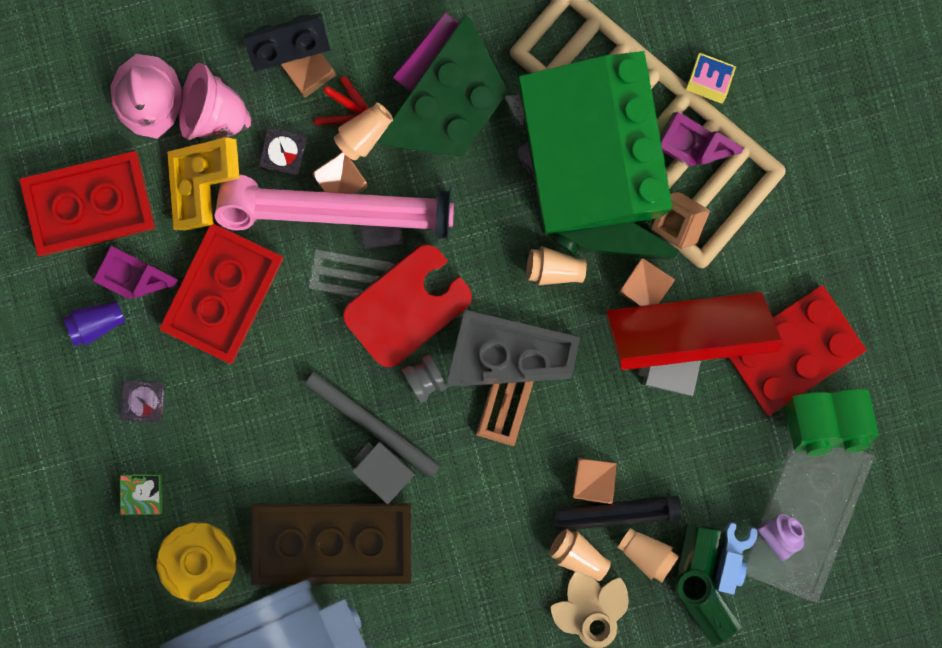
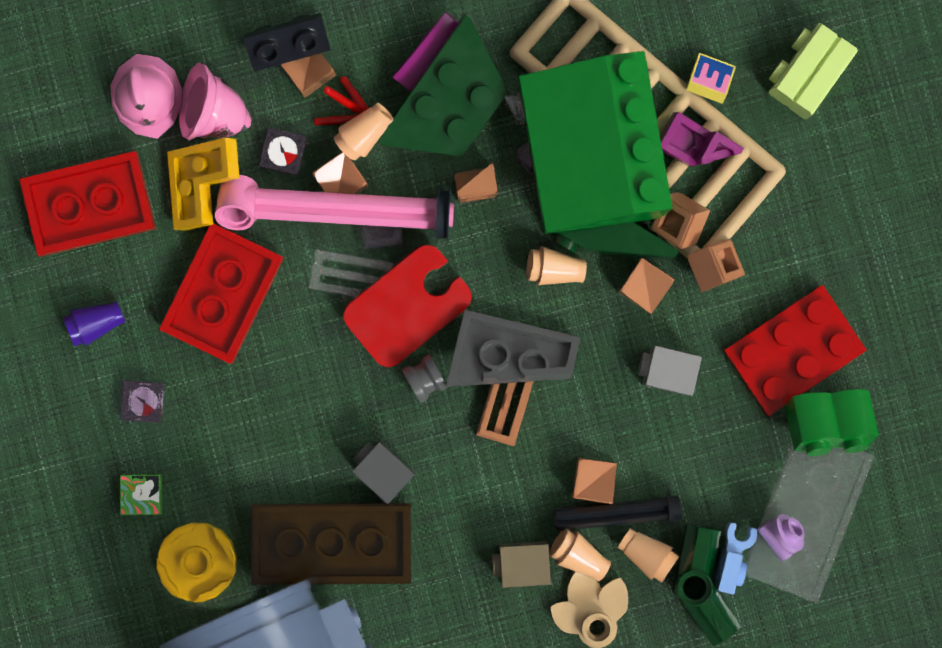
magenta slope [93,246,178,299] -> none
dark grey bar [304,372,441,478] -> none
red tile [606,292,782,370] -> none
none -> nougat slope [454,163,498,203]
none -> dark tan brick [492,541,551,588]
none -> nougat slope [688,239,745,293]
none -> yellowish green brick [768,23,858,120]

